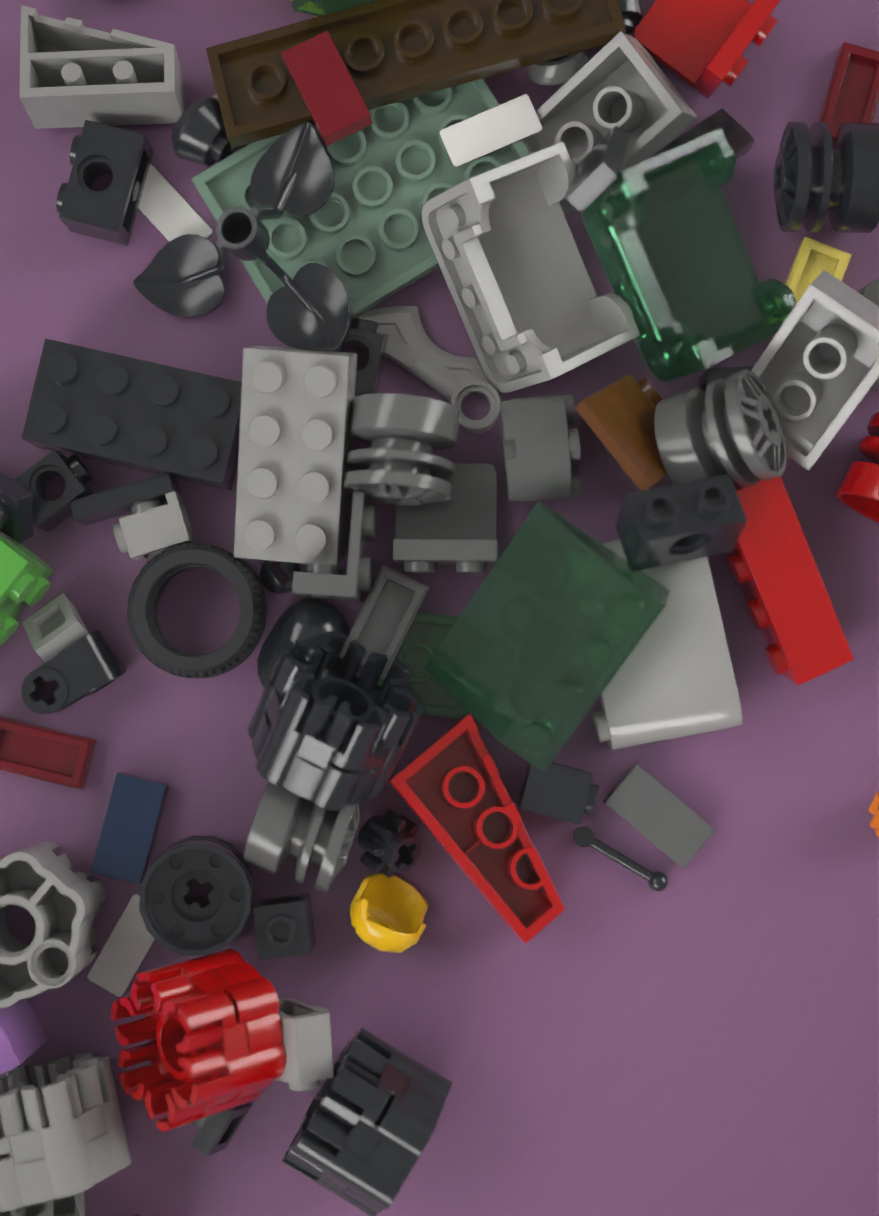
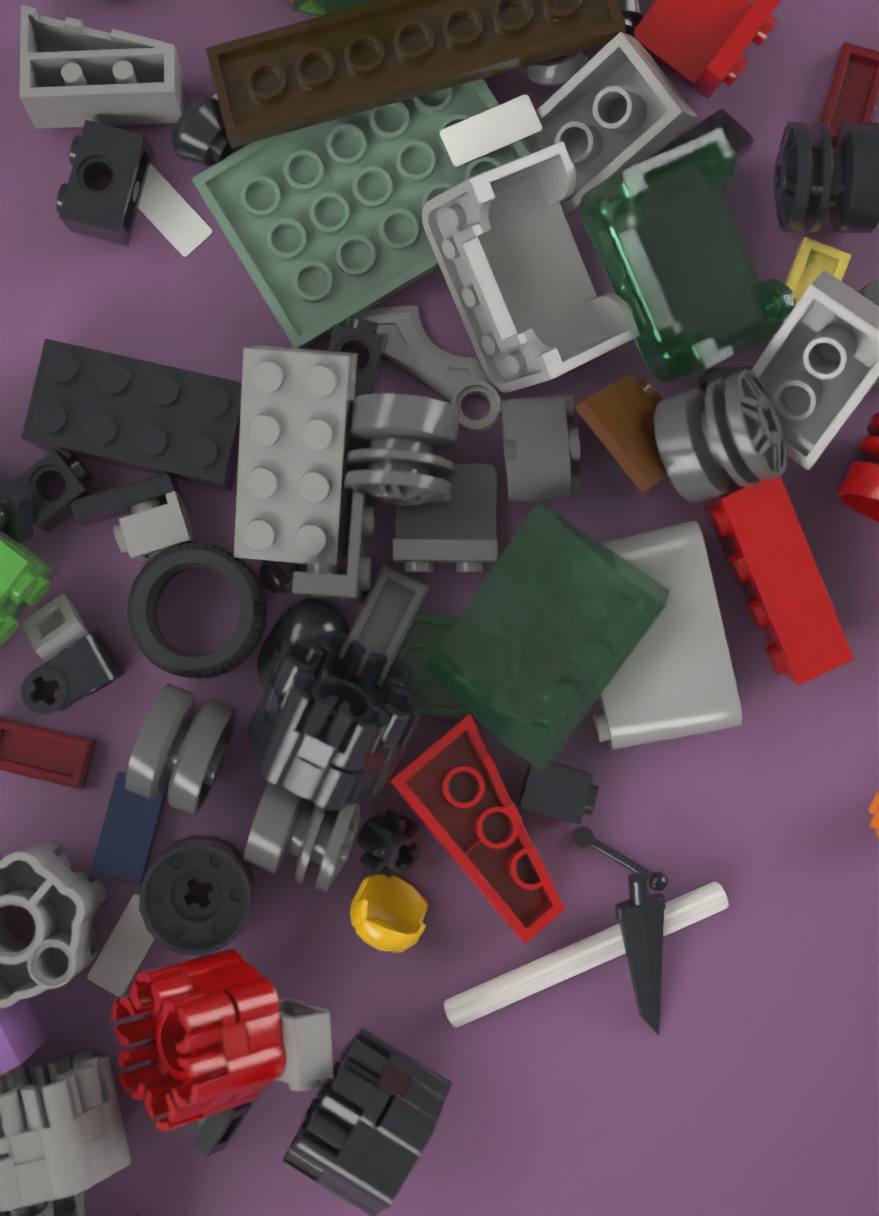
black plant [133,122,351,350] -> none
black brick [253,893,316,960] -> none
dark red tile [281,31,373,146] -> none
black tile [566,125,629,212] -> none
dark grey tile [603,763,715,869] -> none
black brick [615,474,747,572] -> none
none -> dark grey wheel [125,684,237,816]
none -> white axle [444,882,729,1028]
none -> black bar [615,873,666,1036]

